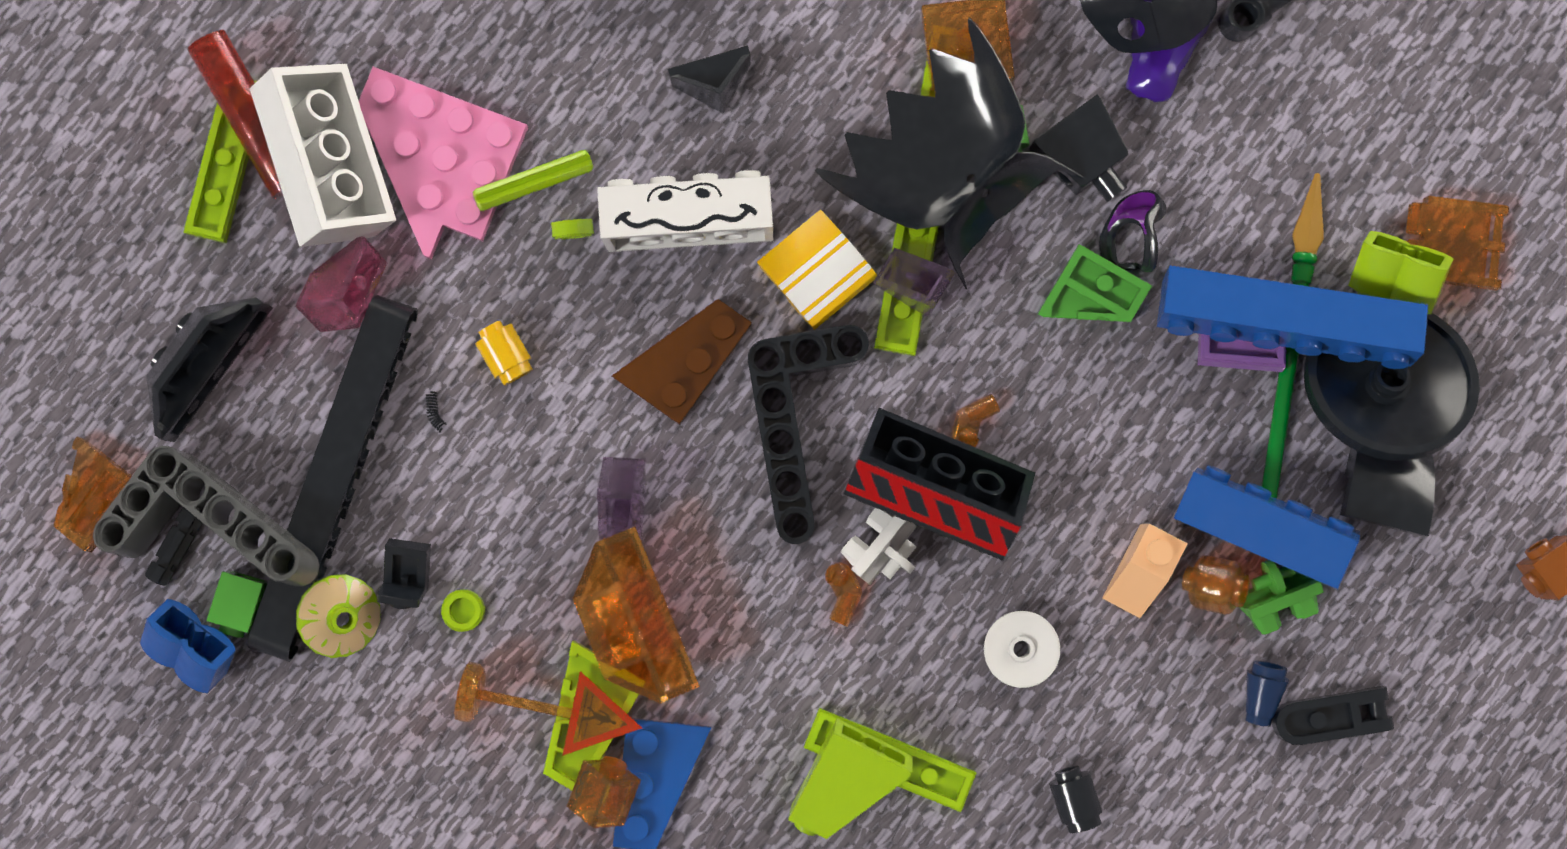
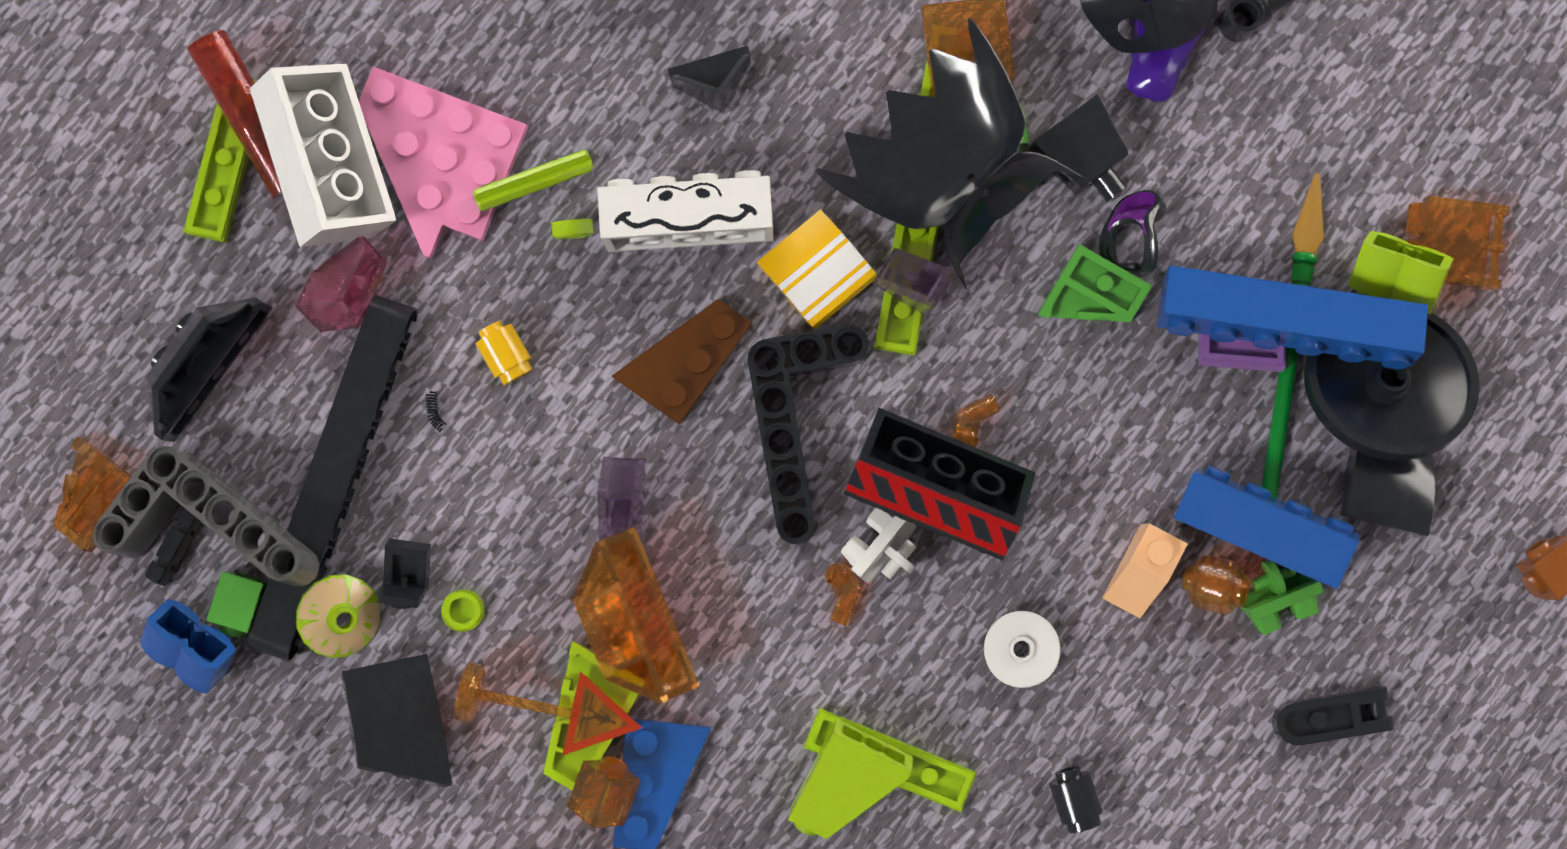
dark blue cone [1245,660,1290,727] -> none
none -> black slope [341,654,452,787]

